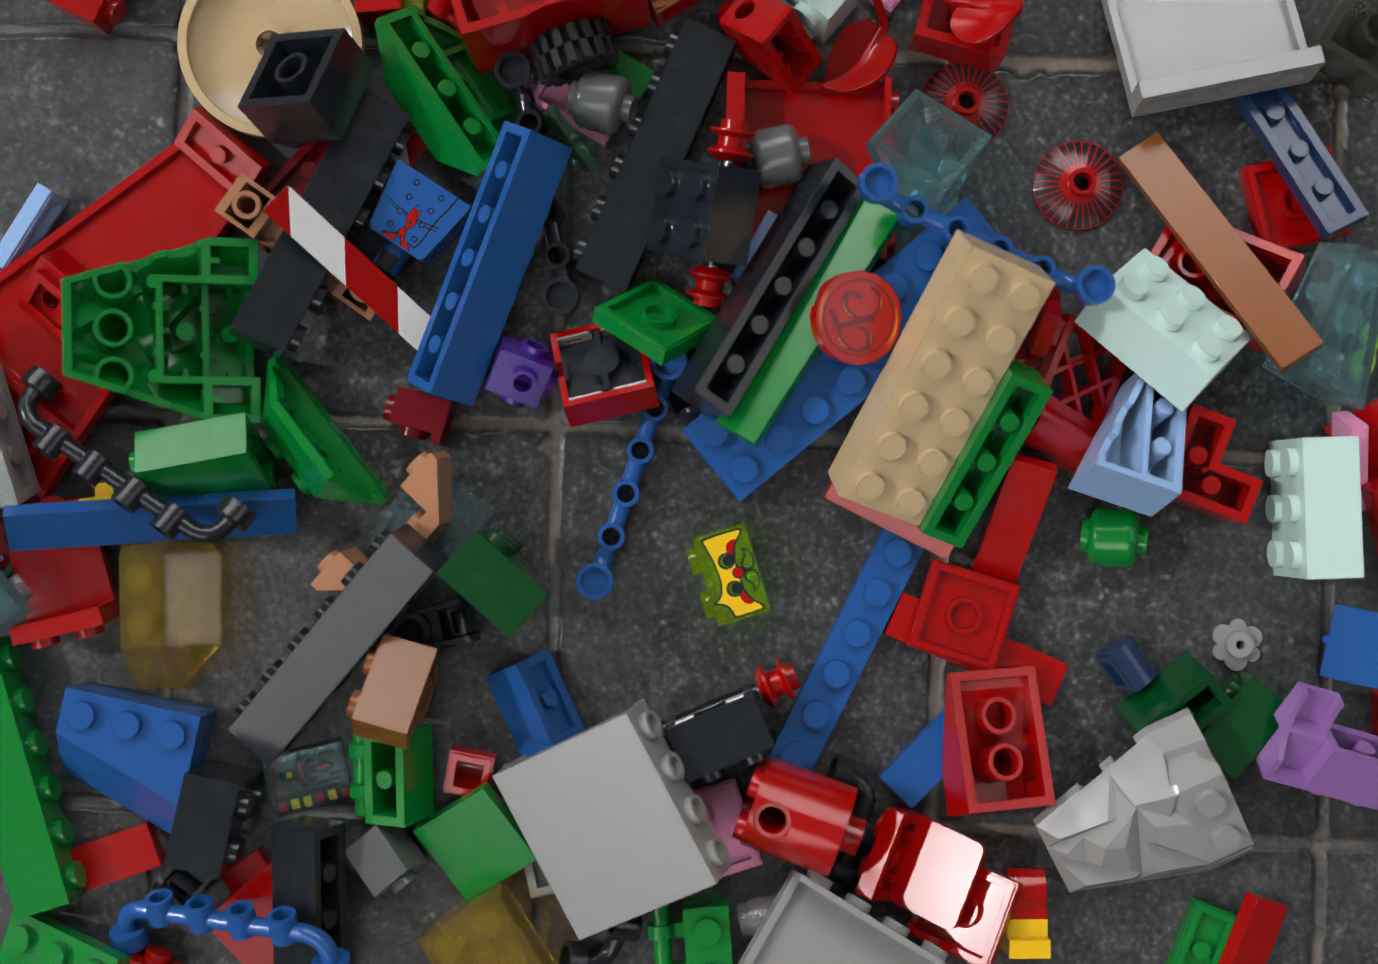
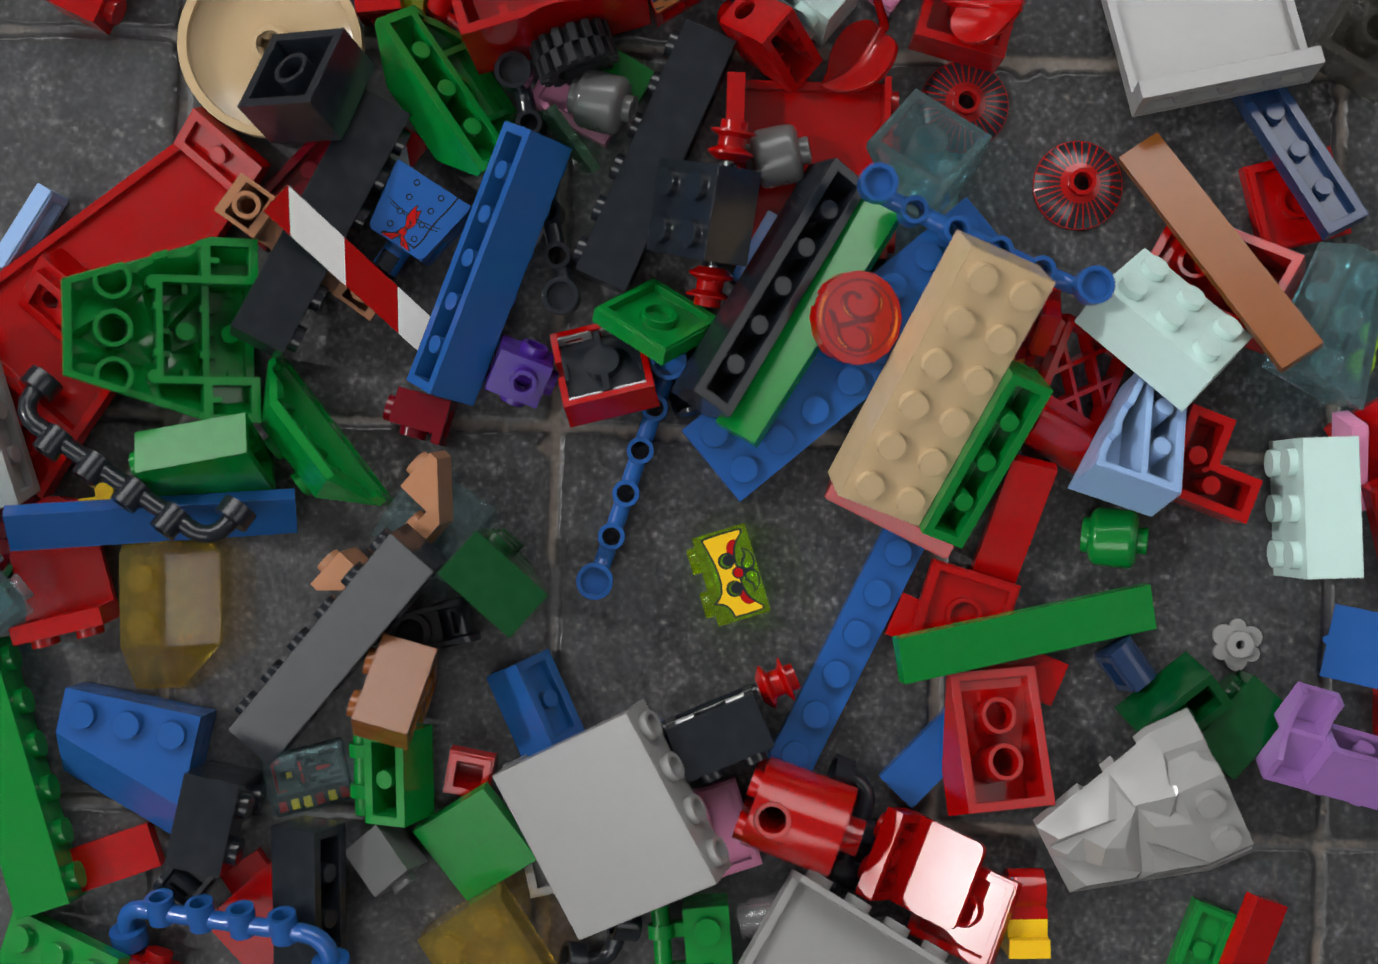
none -> green tile [892,583,1157,684]

